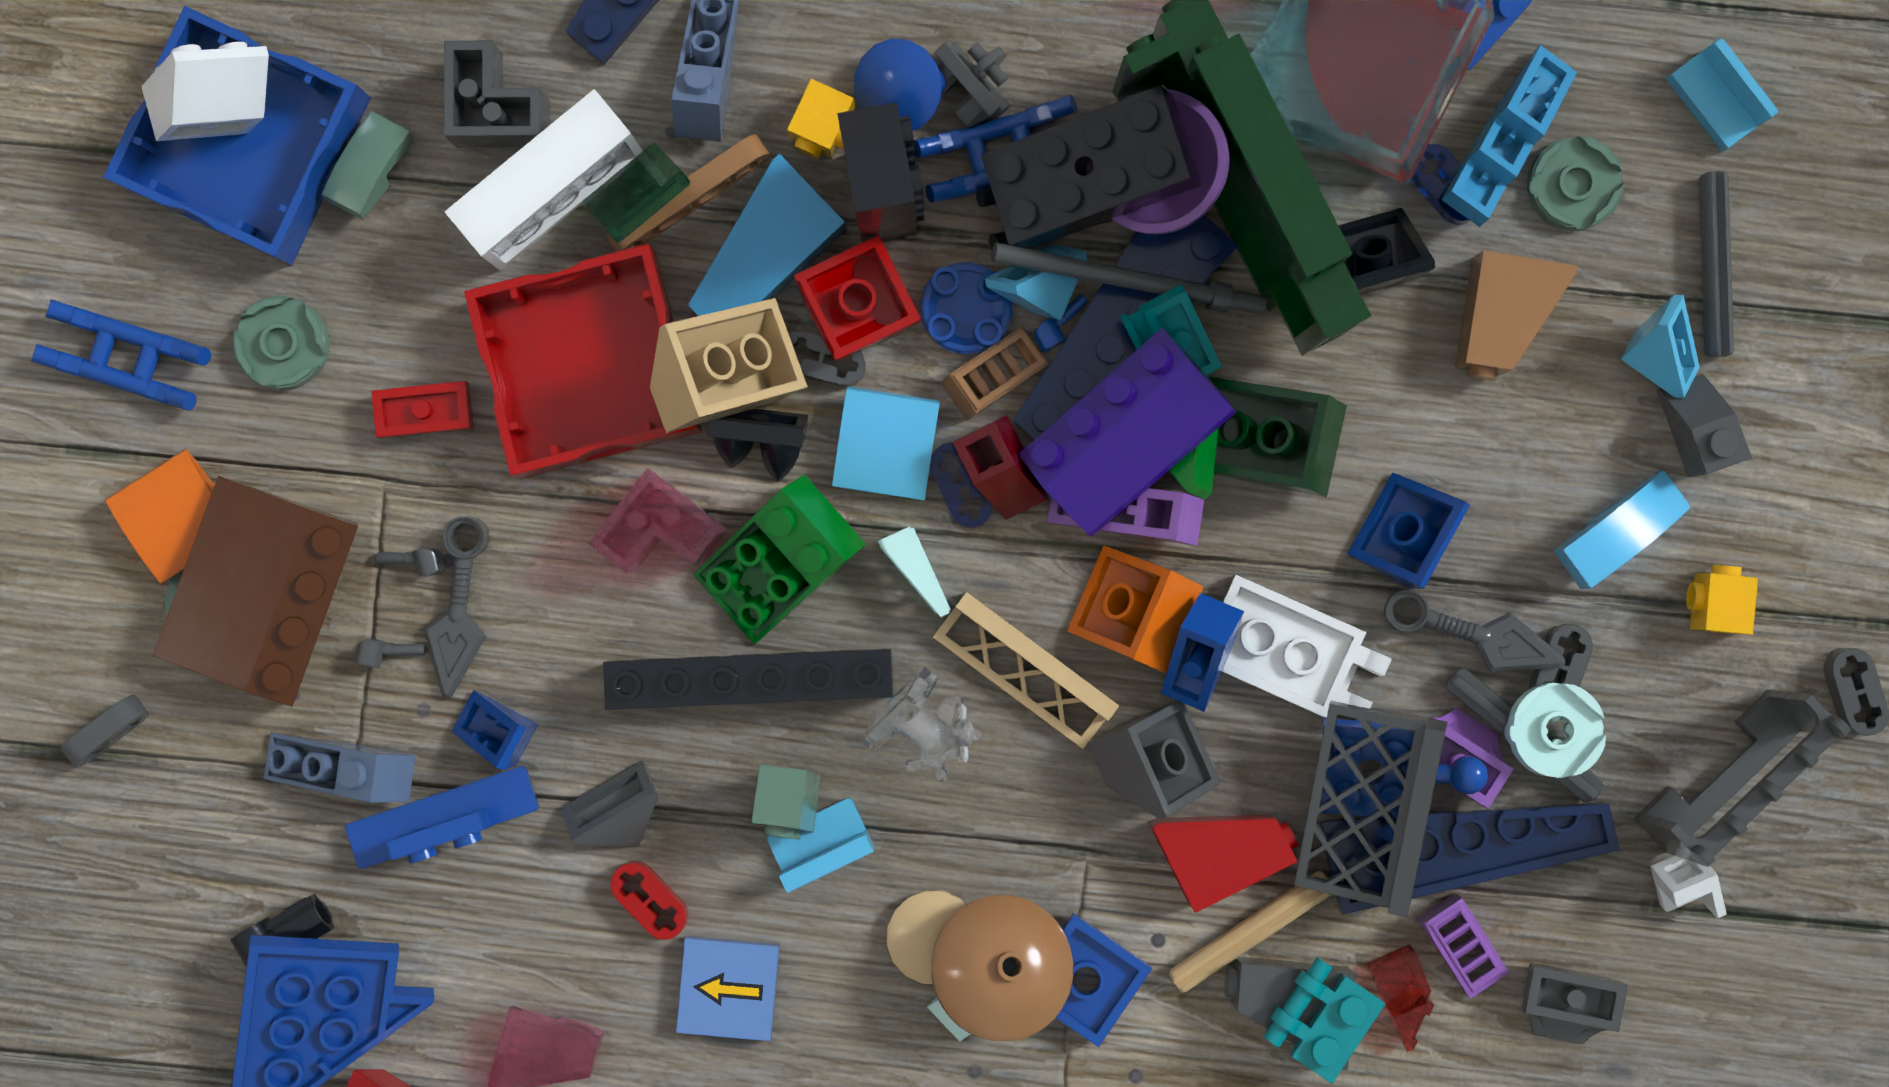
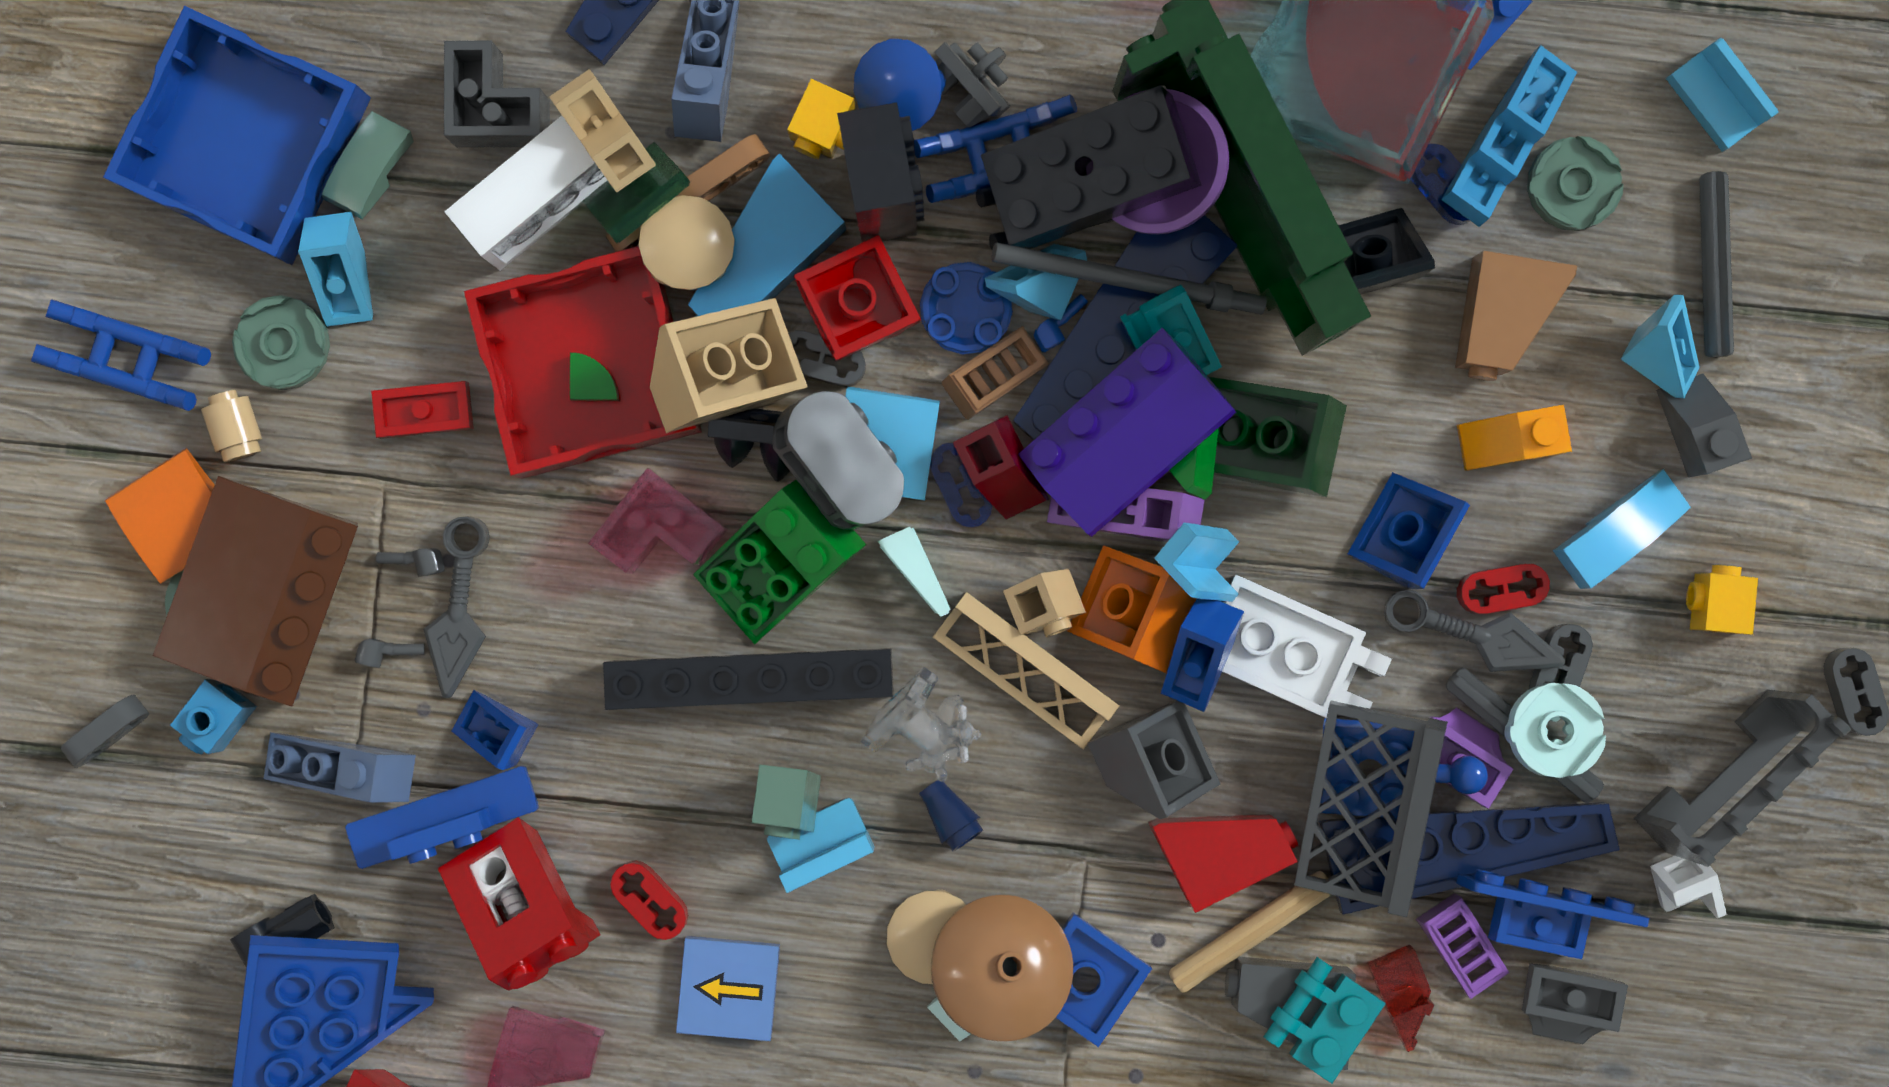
white slope [141,42,269,141] -> none
dark grey slope [561,760,658,847] -> none
none -> dark azure brick [170,679,257,755]
none -> tan brick [201,390,262,463]
none -> medium azure slope [298,212,373,327]
none -> red brick [437,817,601,991]
none -> tan slope [549,69,656,193]
none -> green tile [570,352,619,401]
none -> tan dish [639,195,735,290]
none -> brick [772,391,904,530]
none -> dark blue cone [919,778,983,852]
none -> tan brick [1003,569,1086,637]
none -> medium azure panel [1154,522,1239,602]
none -> red beam [1456,564,1550,614]
none -> blue bracket [1456,869,1650,959]
none -> light orange slope [1457,405,1572,471]

